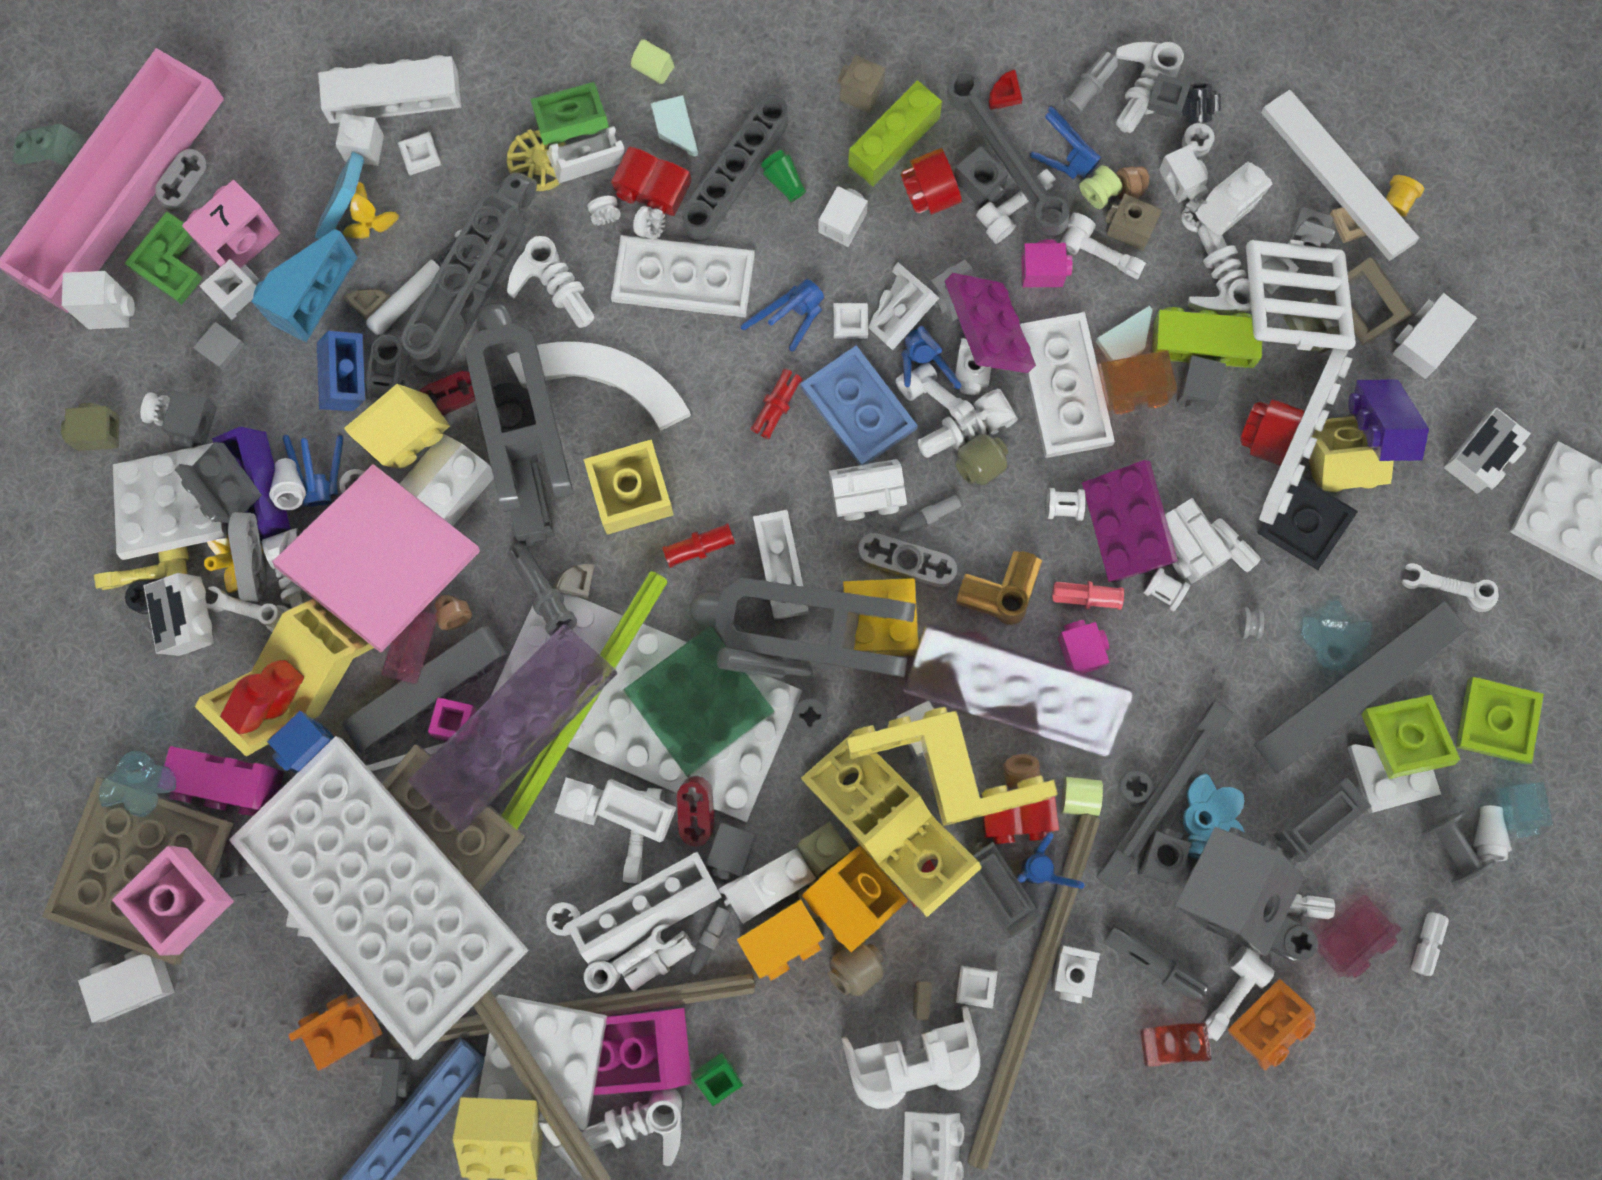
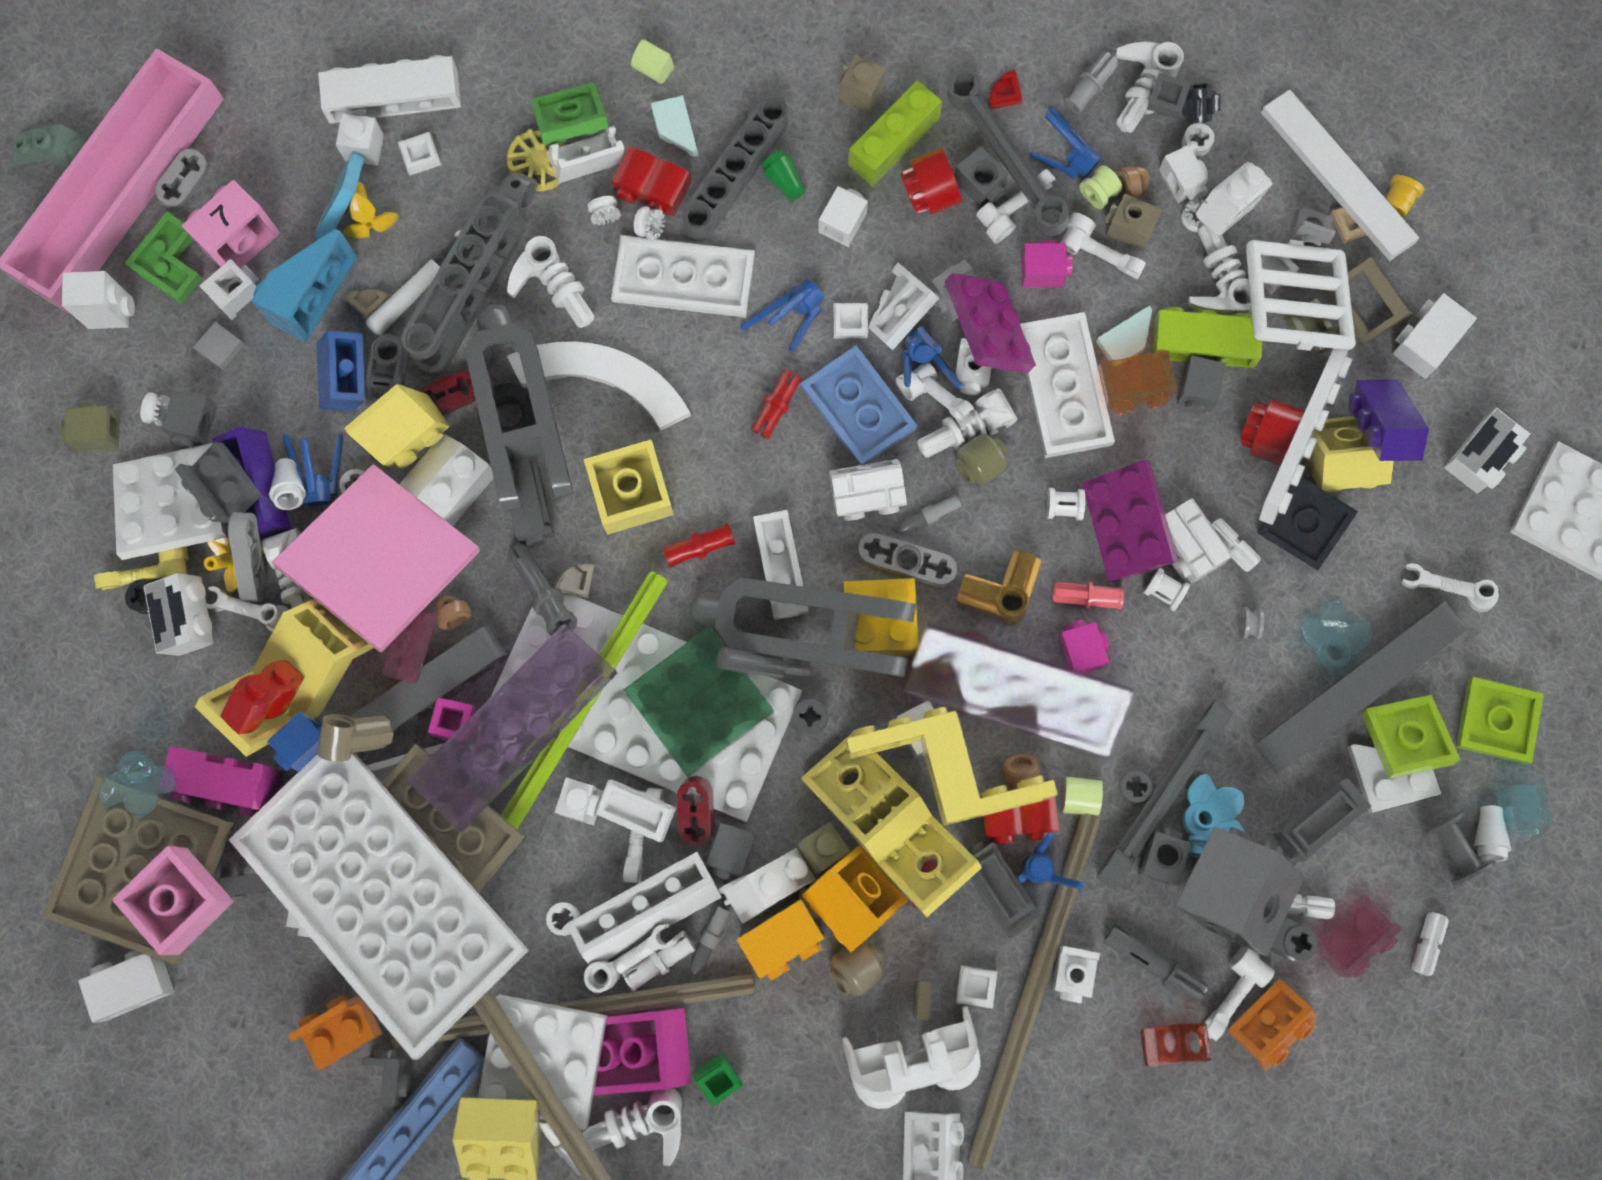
none -> dark tan piece [317,714,393,762]

